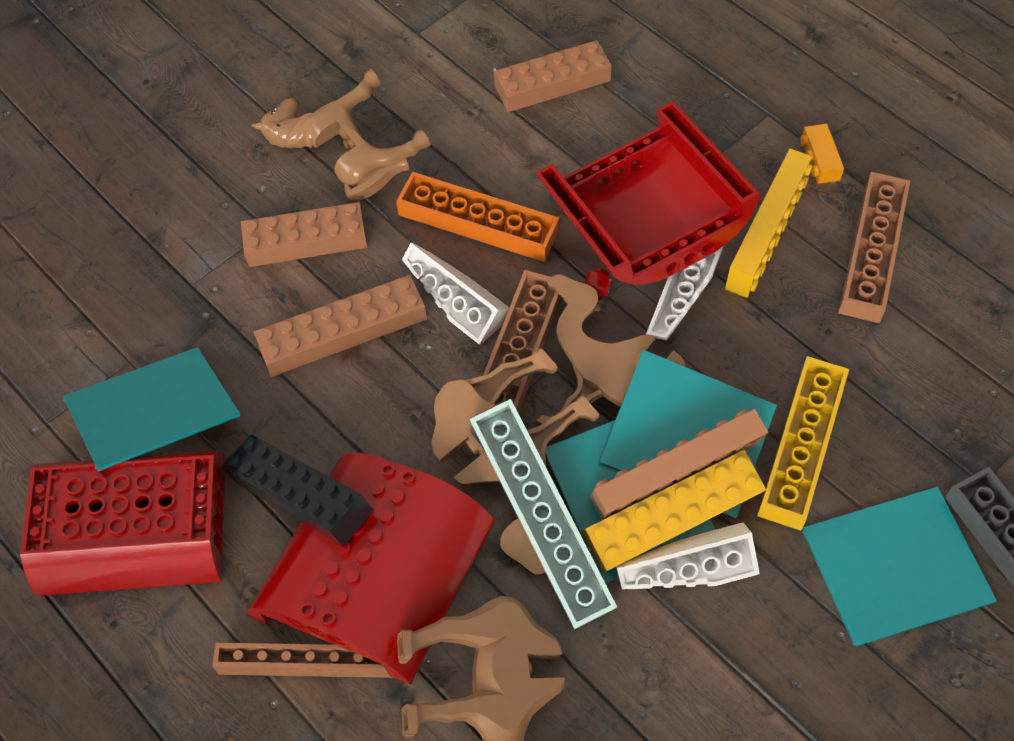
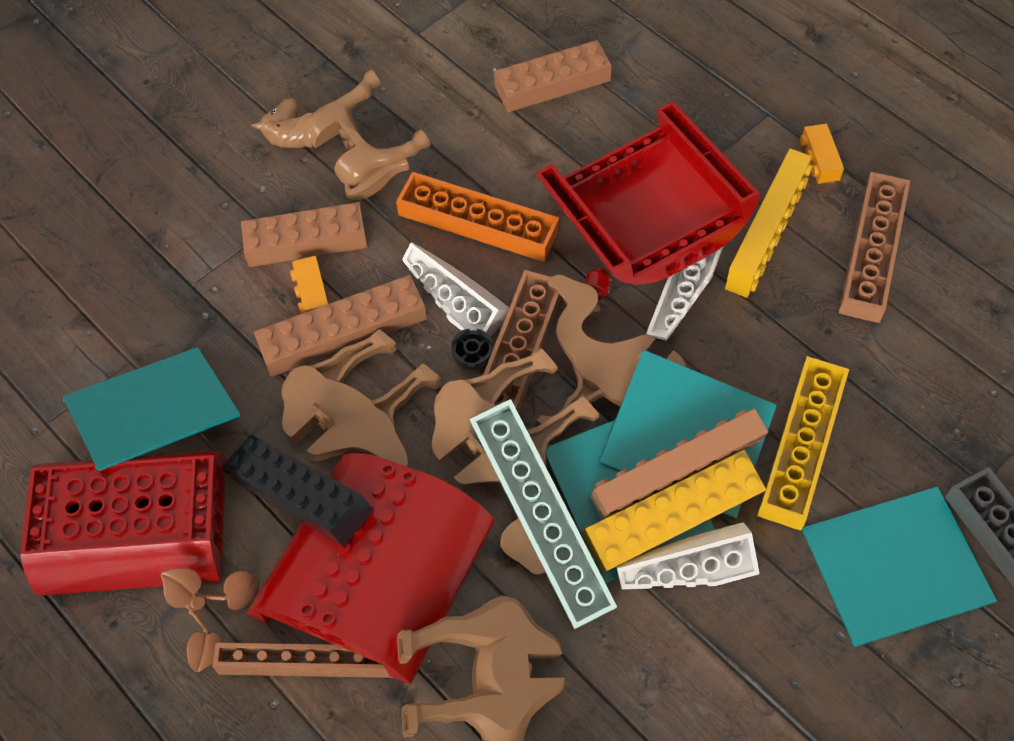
none -> nougat plant [161,568,258,672]
none -> medium nougat animal [281,329,441,467]
none -> light orange brick [290,256,328,314]
none -> black cylinder [451,328,494,371]

